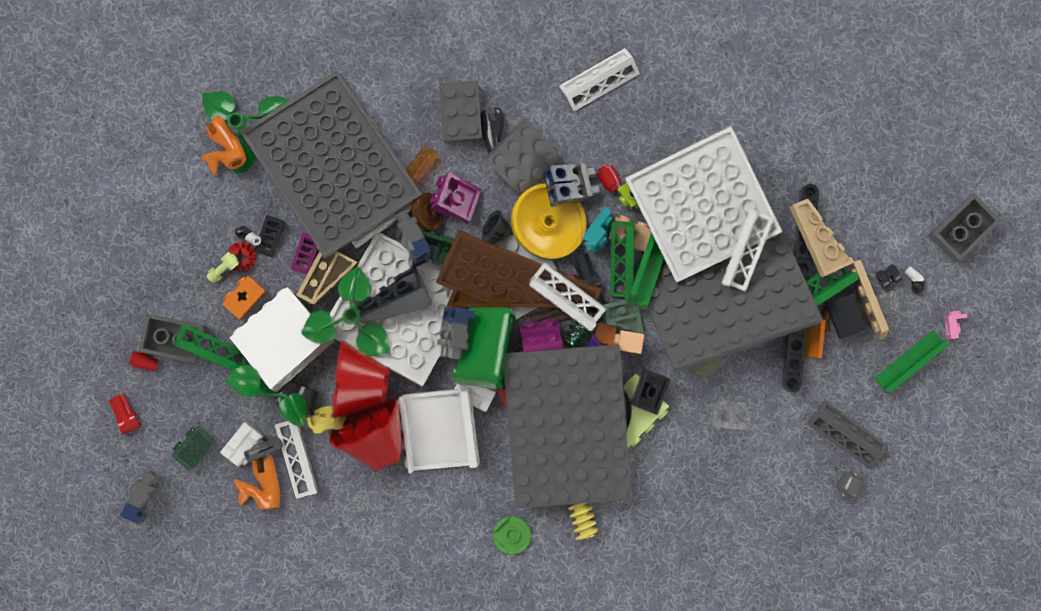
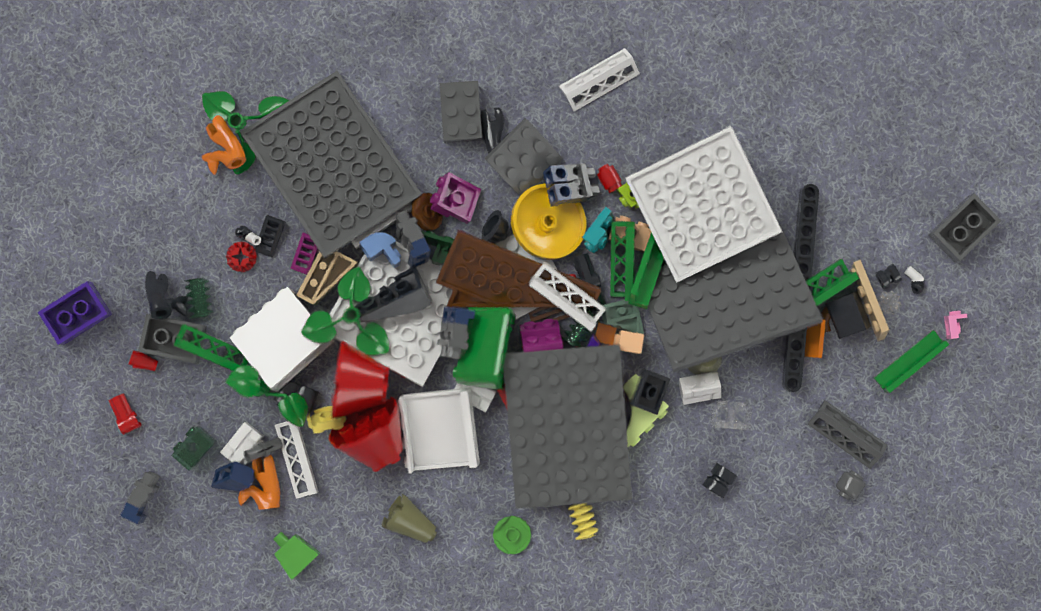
yellowish green bar [207,252,239,283] -> none
orange brick [222,276,267,320] -> none
clear orange plate [406,145,439,185] -> none
white fence [722,210,774,291] -> none
tan wing [789,199,854,277] -> none
none -> dark purple brick [38,281,112,345]
none -> black piece [145,271,188,320]
none -> clear green piece [184,278,213,319]
none -> dark blue slope [211,461,254,491]
none -> bright green torso [273,531,320,580]
none -> medium blue brick [359,232,401,268]
none -> olive cone [381,494,437,543]
none -> white brick [679,371,721,405]
none -> black wheel [702,462,737,498]

